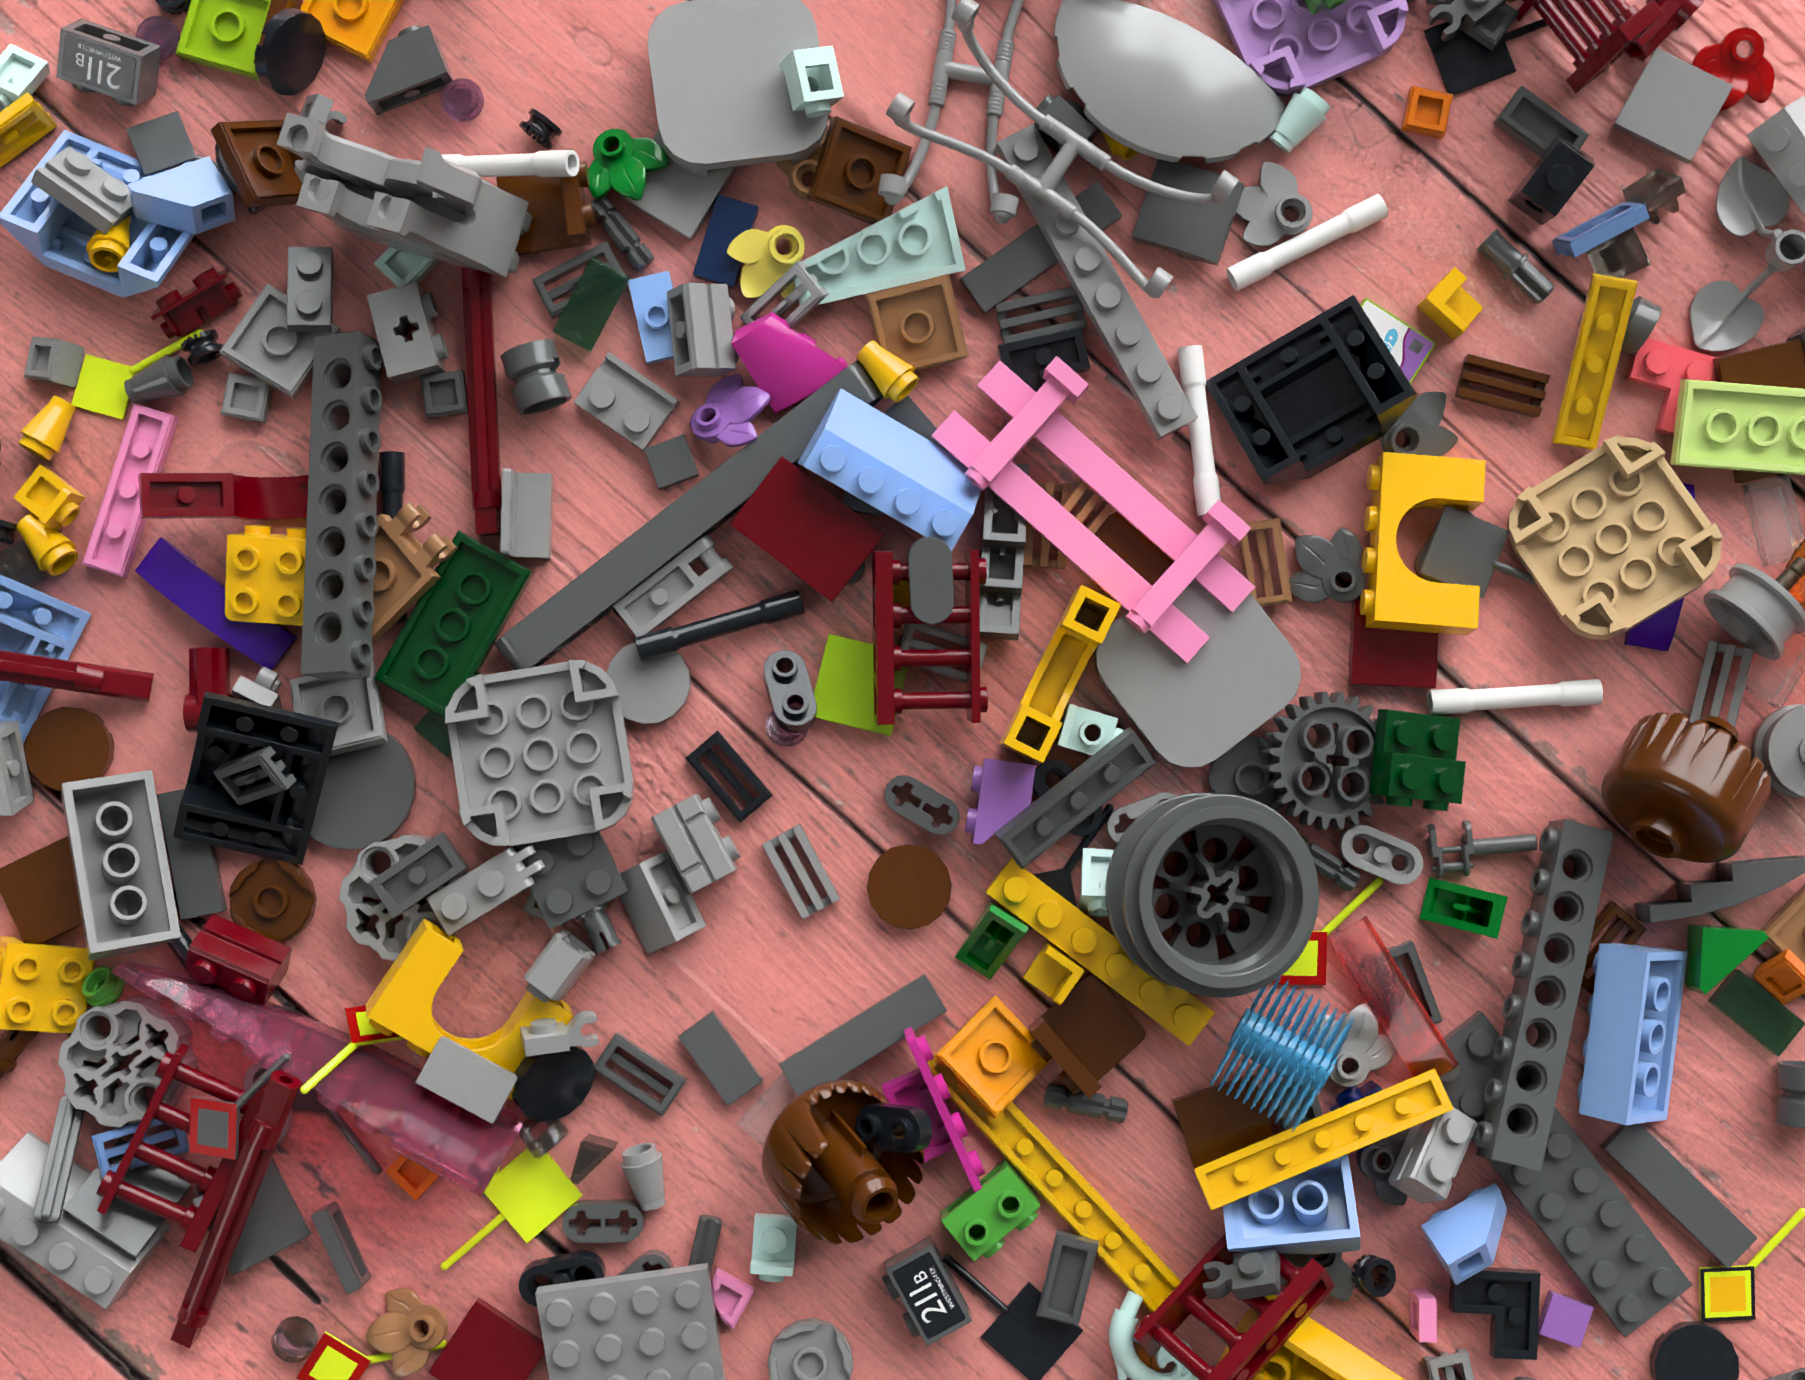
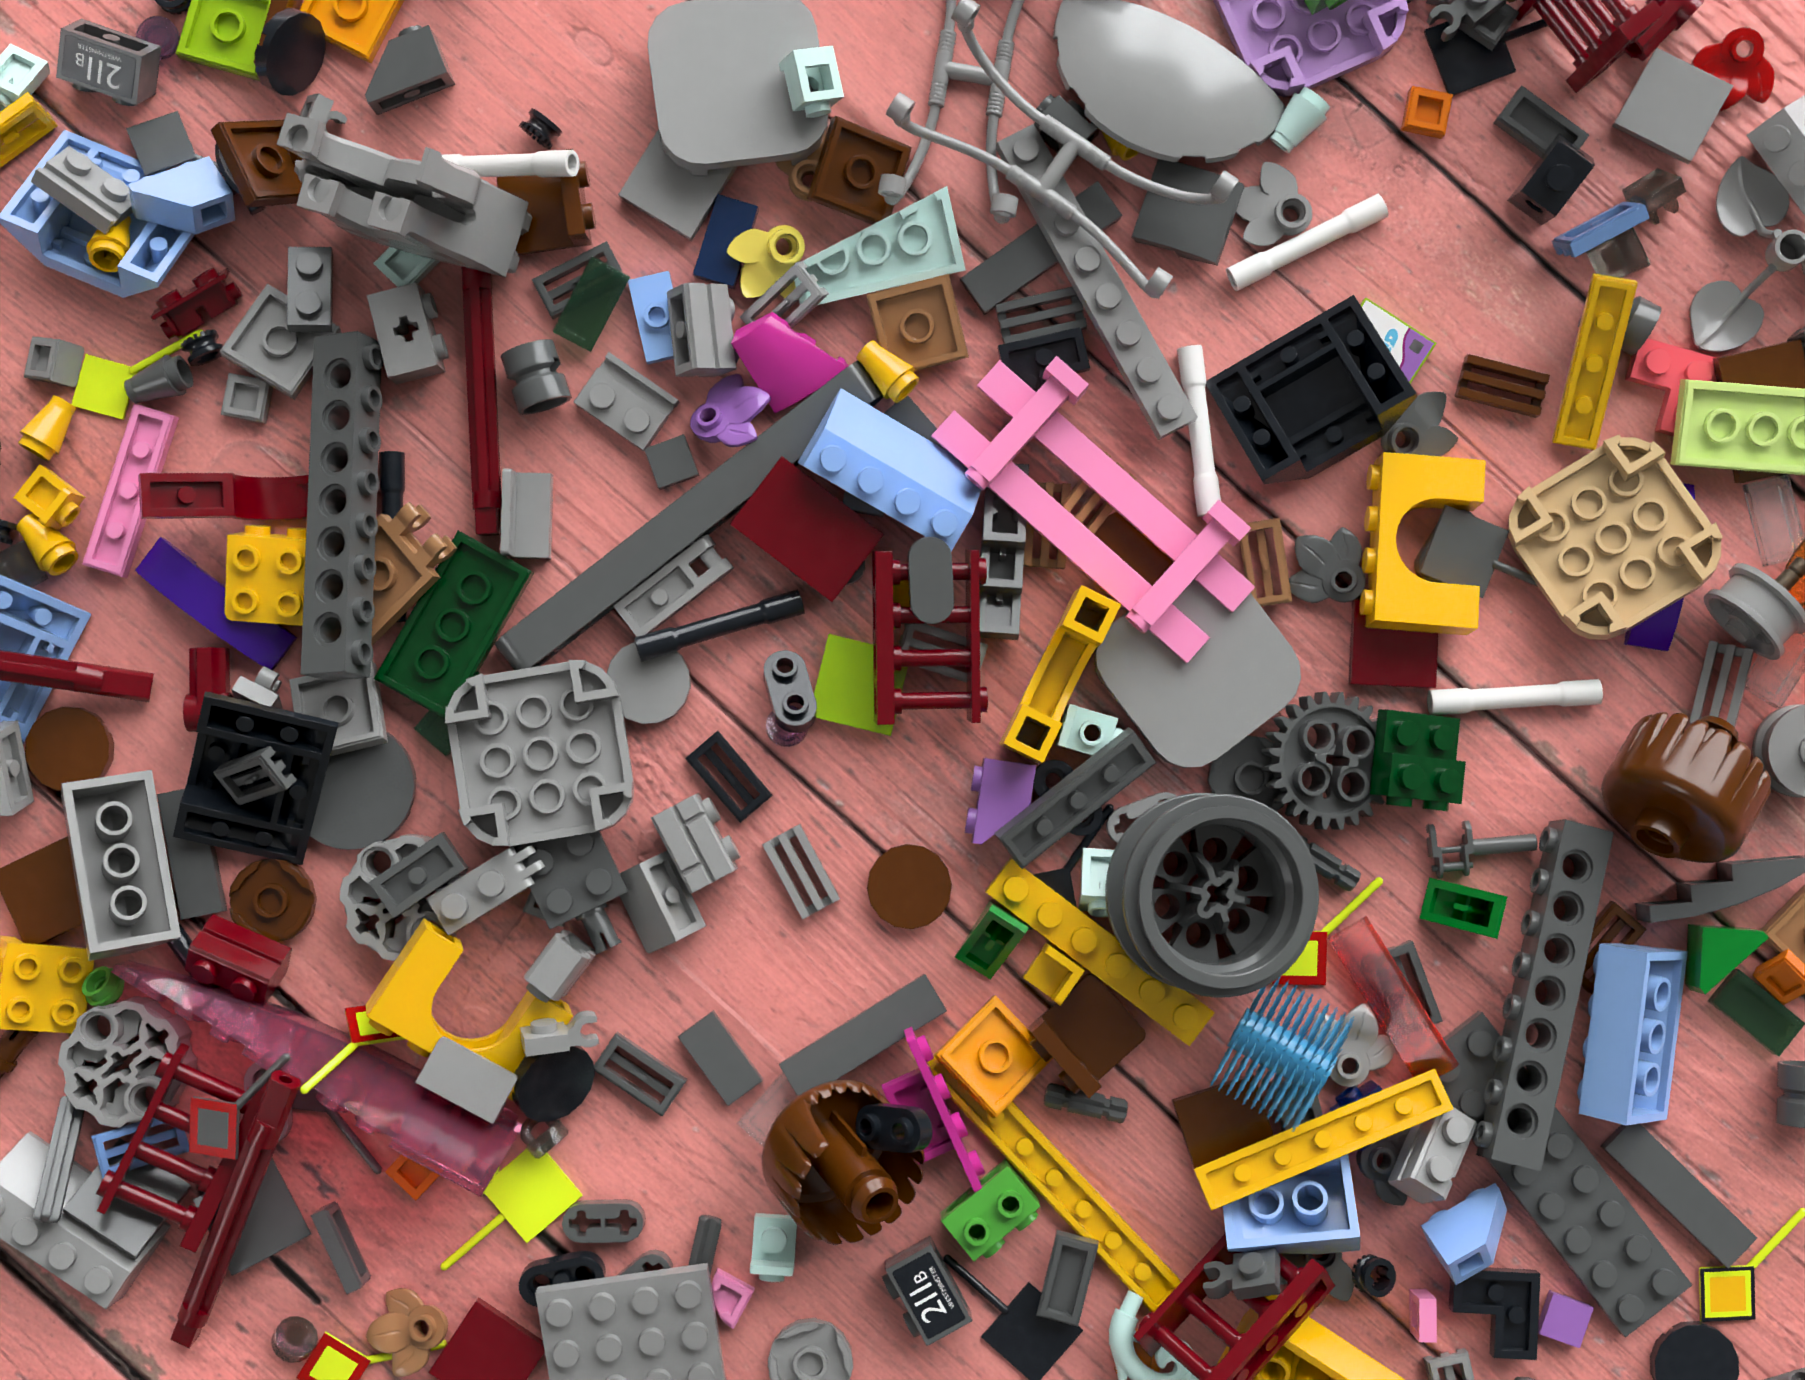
dark grey tile [420,370,468,419] -> none
clear purple plate [441,78,484,122] -> none
clear smoke slope [571,1134,618,1184] -> none
green plate [588,129,669,201] -> none
dark grey axle [591,195,654,271] -> none
light grey cone [620,1143,666,1211] -> none
dark grey beam [885,775,959,835] -> none
light grey plate [1338,824,1423,885] -> none
yellow panel [1417,267,1482,340] -> none
dark grey axle [1477,229,1554,304] -> none

